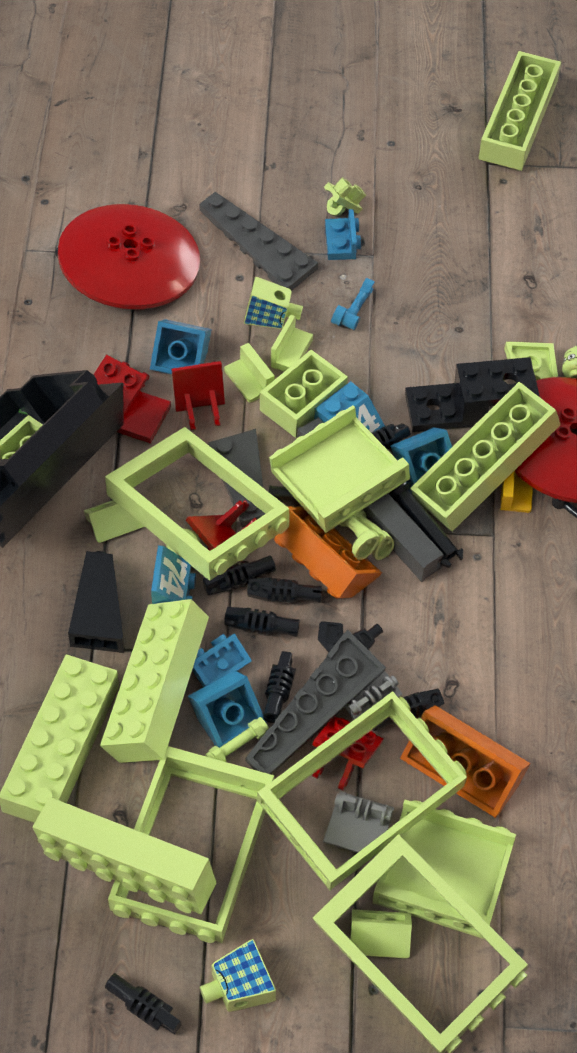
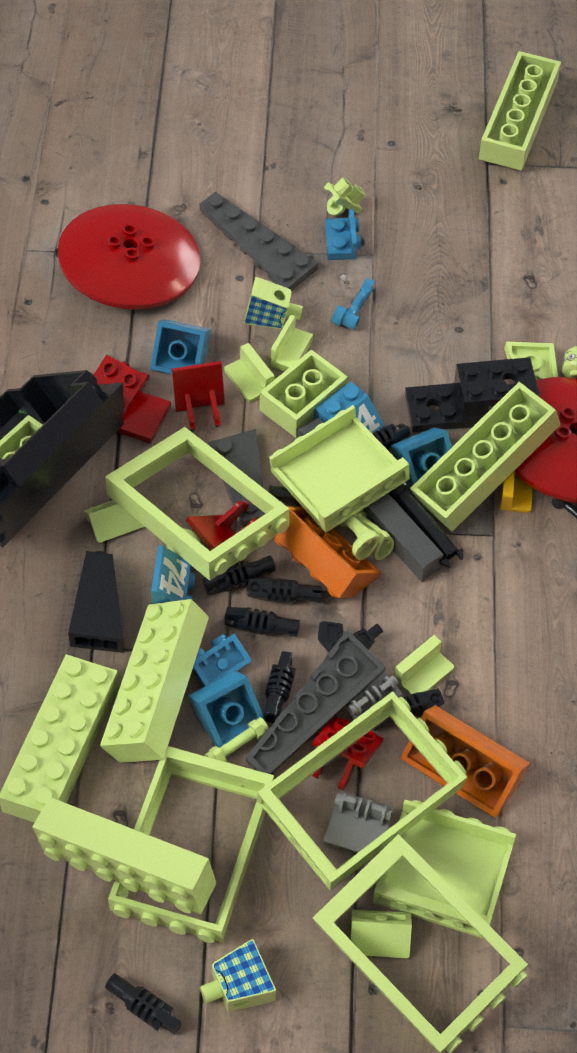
none -> yellowish green panel [394,635,454,695]

